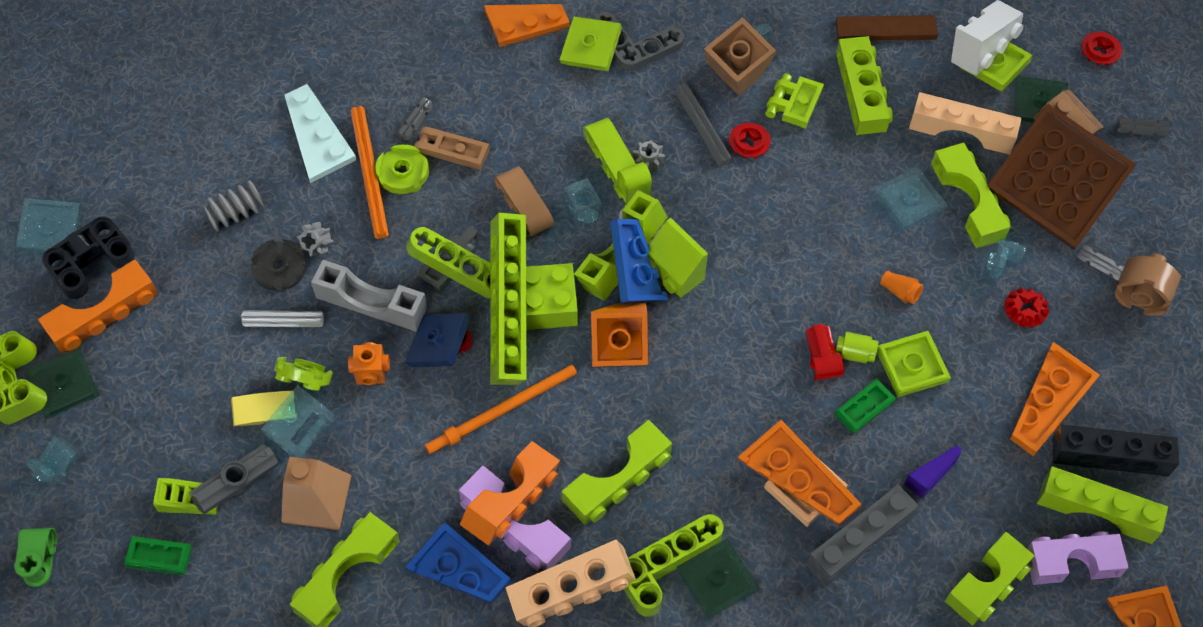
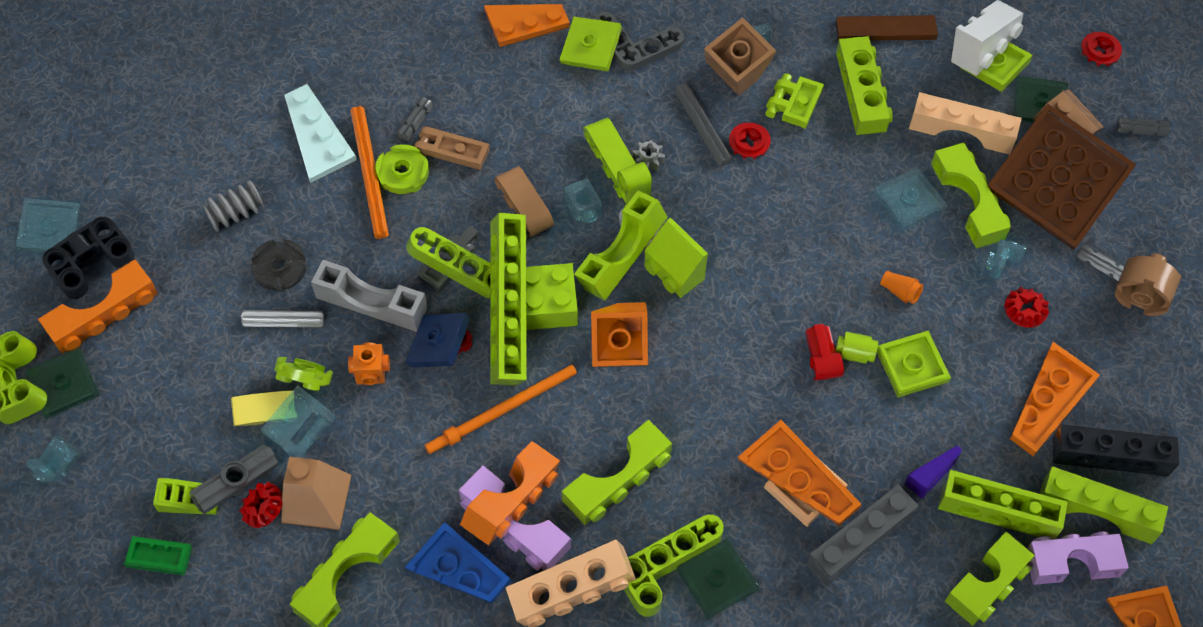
bright green piece [14,528,57,588] -> none
light grey gear [297,222,333,256] -> none
blue wing [610,219,669,303] -> none
green plate [834,379,896,435] -> none
none -> red gear [239,482,283,528]
none -> lime brick [938,470,1068,540]

